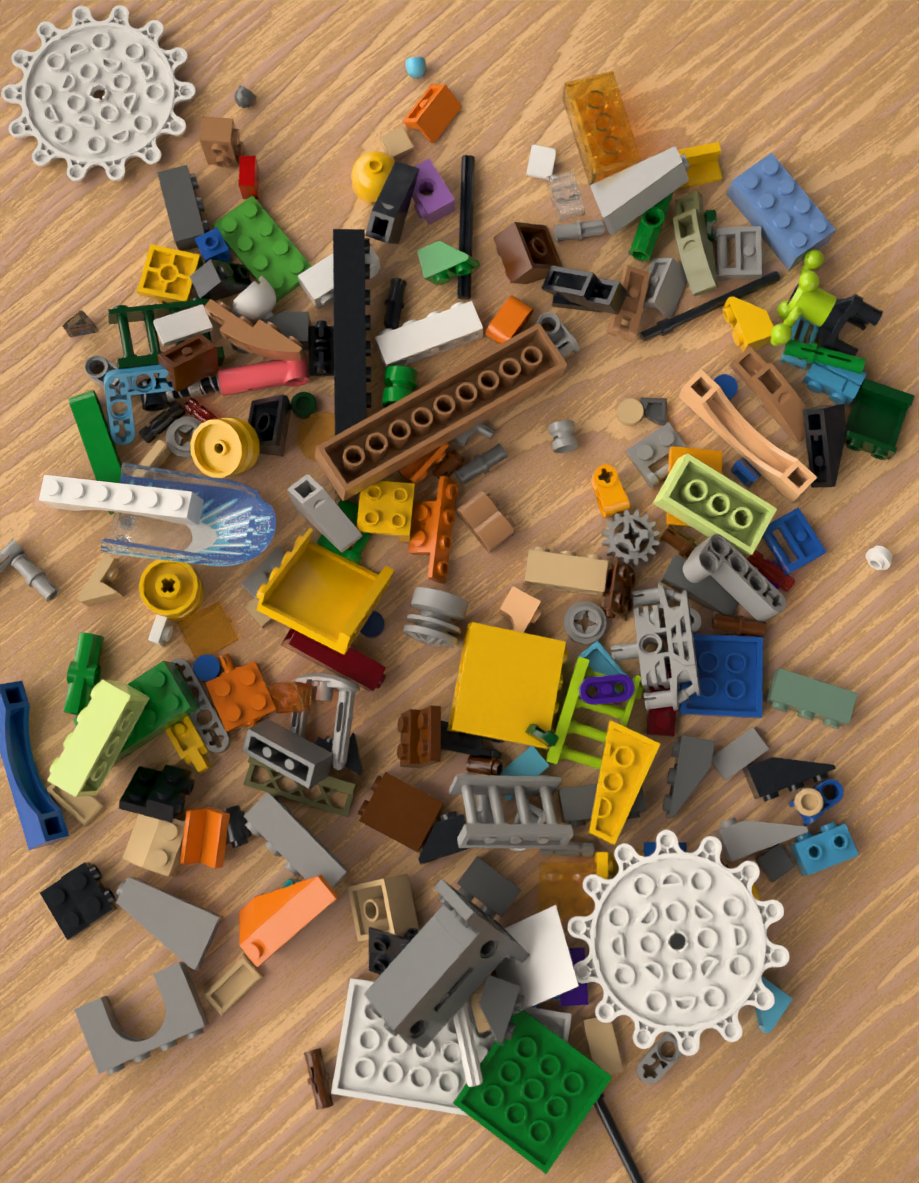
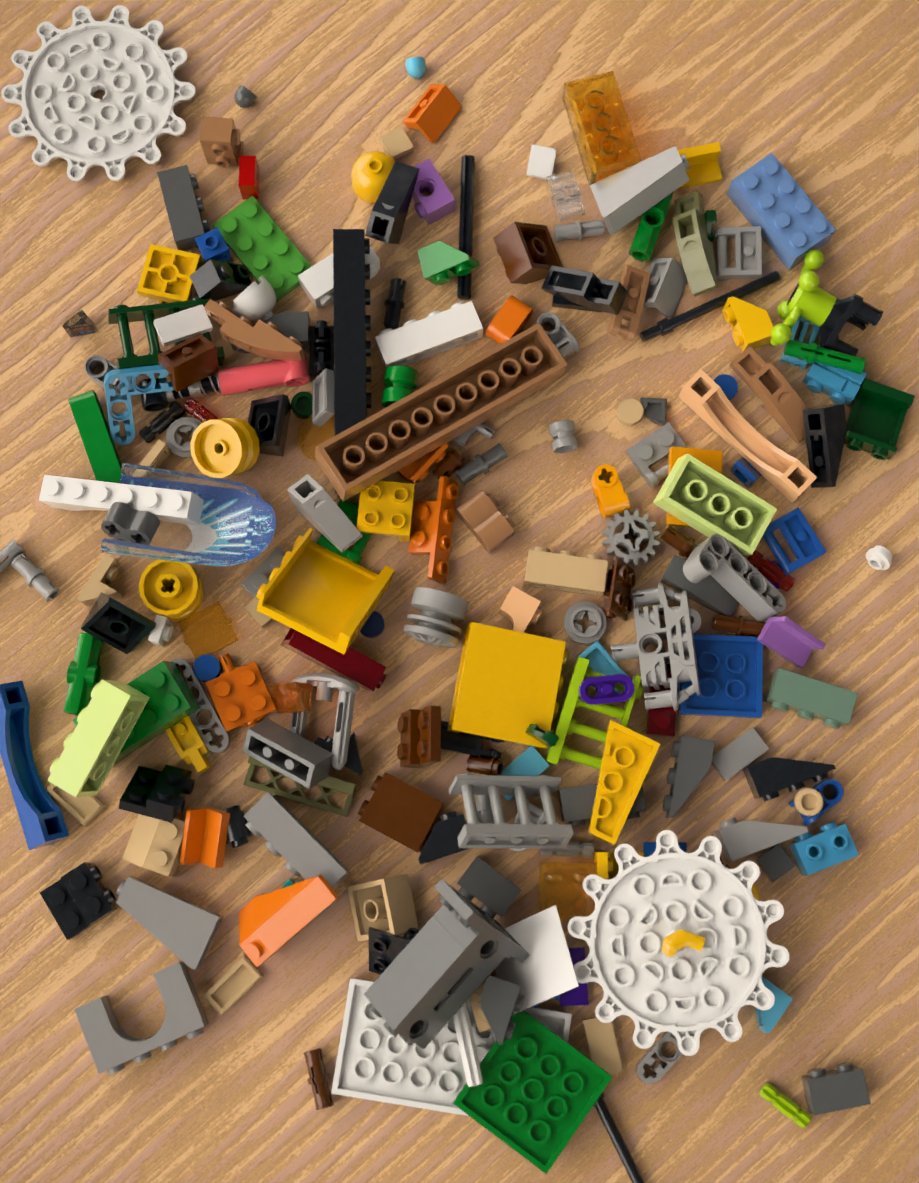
none -> black slope [81,592,156,654]
none -> dark grey axle [101,502,160,547]
none -> light grey tile [312,368,334,427]
none -> yellow arm [662,929,705,957]
none -> medium lavender panel [757,616,826,668]
none -> lime axle [759,1082,812,1128]
none -> dark grey brick [801,1062,871,1115]

